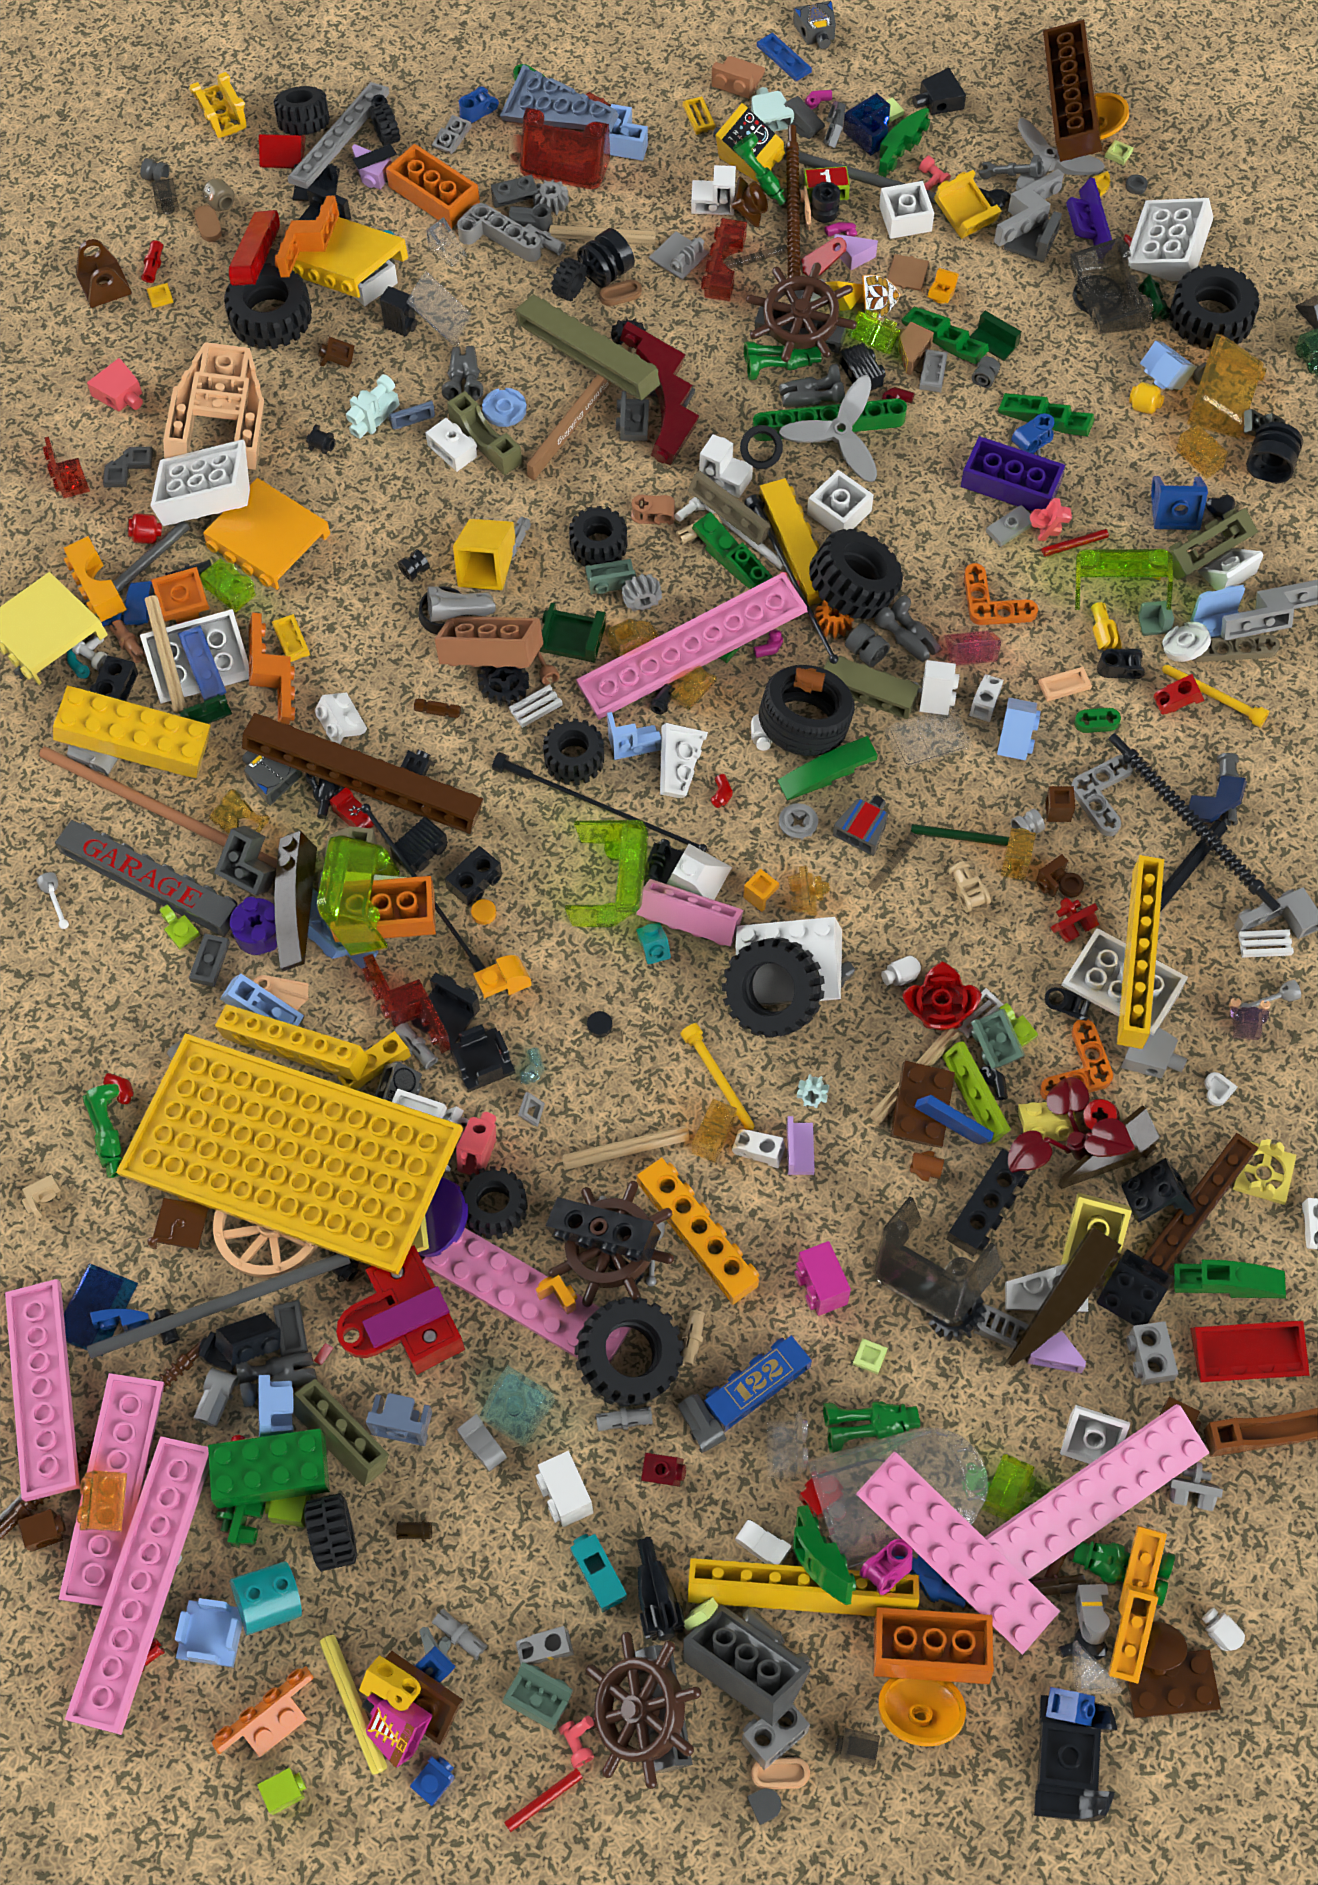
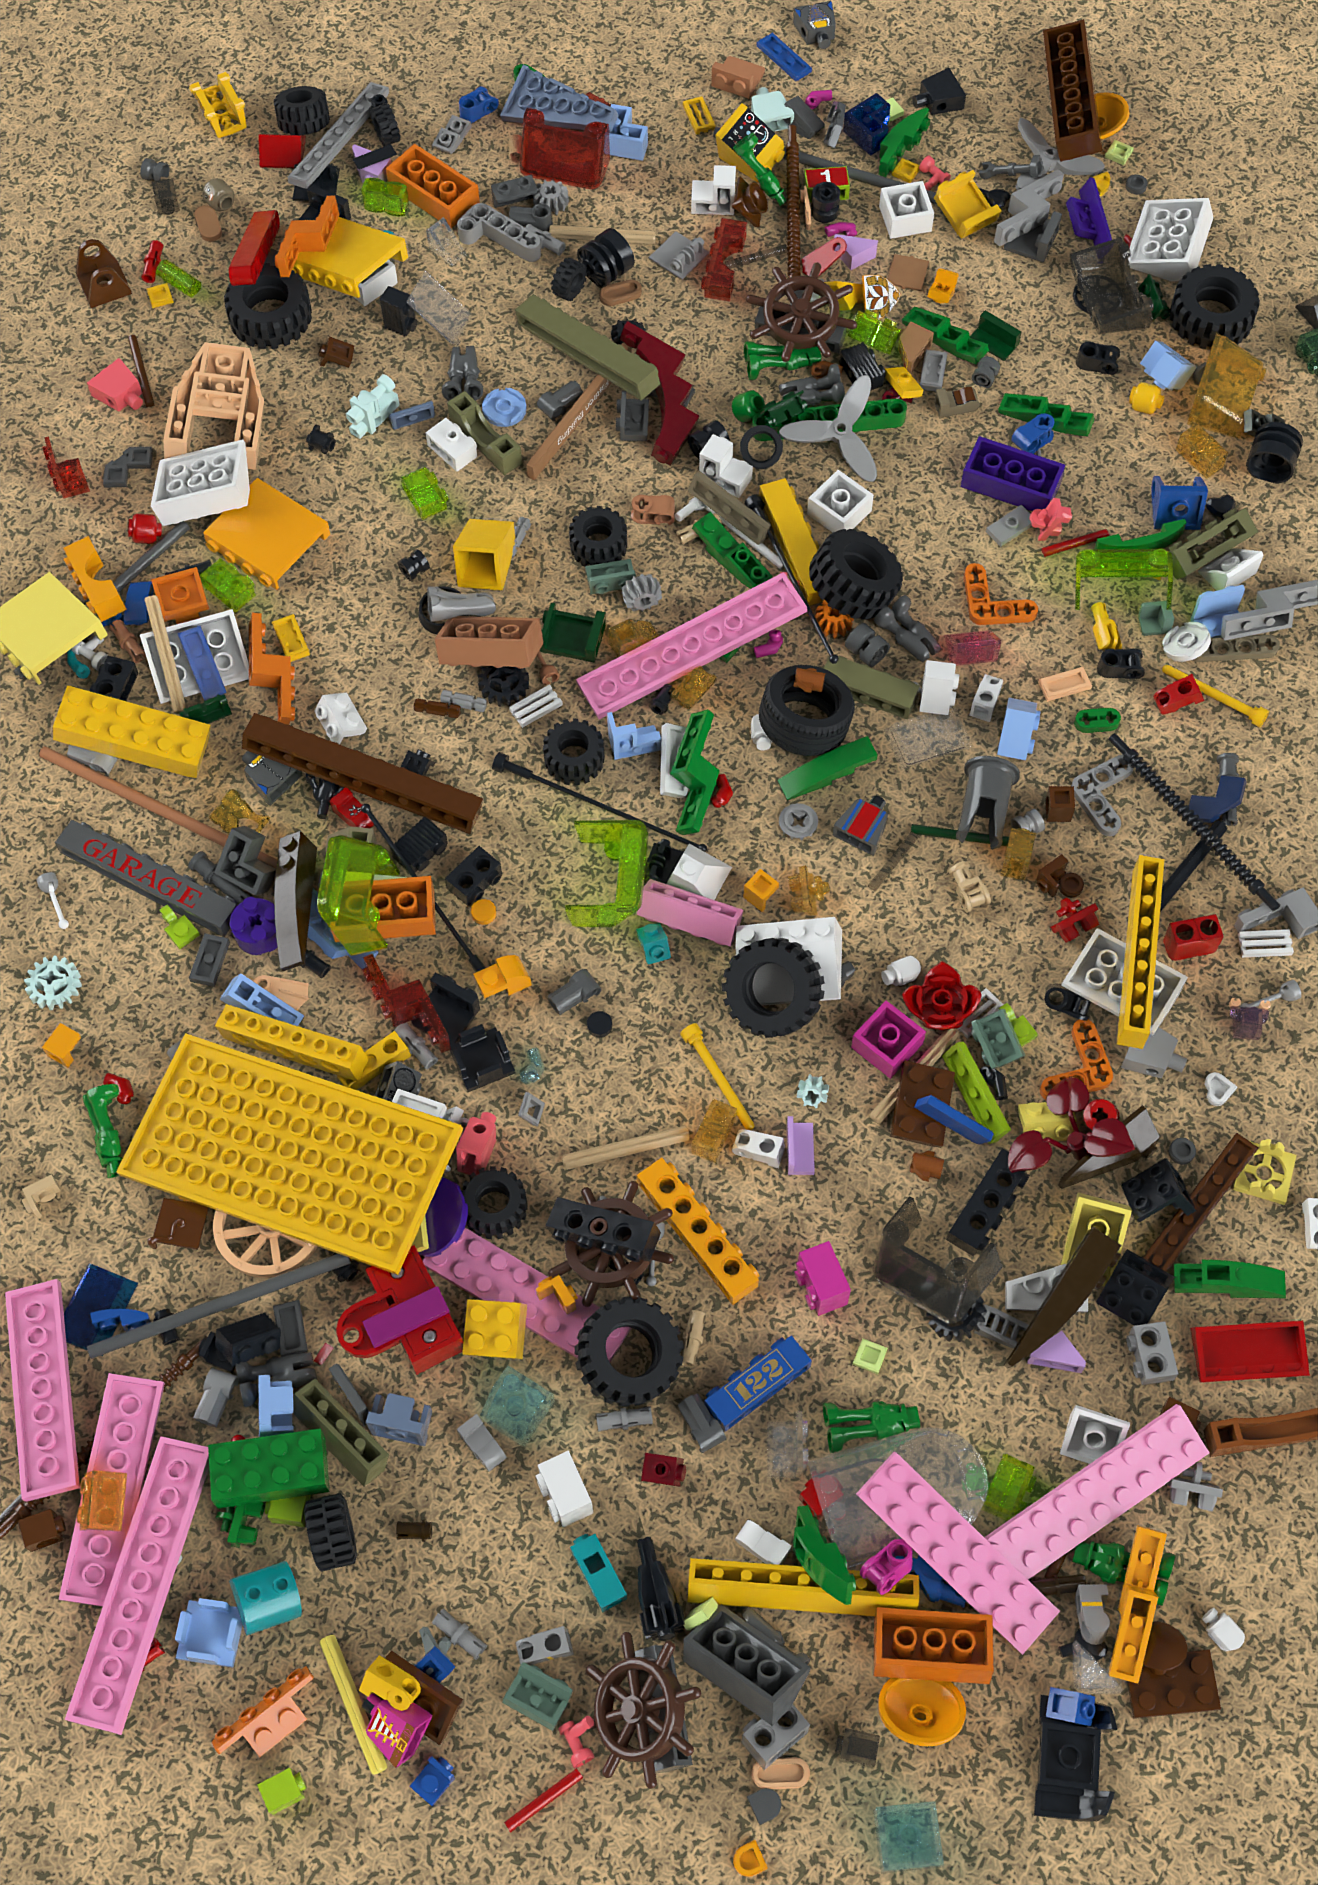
none -> light aqua gear [24,956,82,1010]
none -> light orange panel [42,1023,81,1068]
none -> reddish brown bar [128,335,155,408]
none -> clear neon green axle [156,259,202,298]
none -> dark grey pin [188,851,250,905]
none -> black pin [300,949,331,979]
none -> dark grey tile [329,1363,369,1426]
none -> clear neon green brick [361,178,409,217]
none -> clear neon green brick [401,467,449,520]
none -> light grey axle [440,690,487,712]
none -> yellow brick [462,1299,527,1359]
none -> dark grey piece [537,381,583,421]
none -> dark grey piece [547,969,602,1015]
none -> green bracket [670,709,720,835]
none -> black wheel [687,420,730,460]
none -> green head [732,390,765,423]
none -> light orange tile [733,1840,768,1877]
none -> dark green hinge [759,390,808,427]
none -> dark orange arm [810,360,844,378]
none -> dark pink brick [851,1001,926,1079]
none -> clear light blue brick [873,1801,944,1874]
none -> yellow plate [885,367,923,399]
none -> yellow tile [892,158,920,183]
none -> dark tan leg [934,387,980,418]
none -> dark grey piece [956,756,1020,850]
none -> black piece [1076,342,1120,375]
none -> green slope [1094,519,1187,558]
none -> red piece [1163,914,1224,961]
none -> dark grey tile [1168,1138,1196,1165]

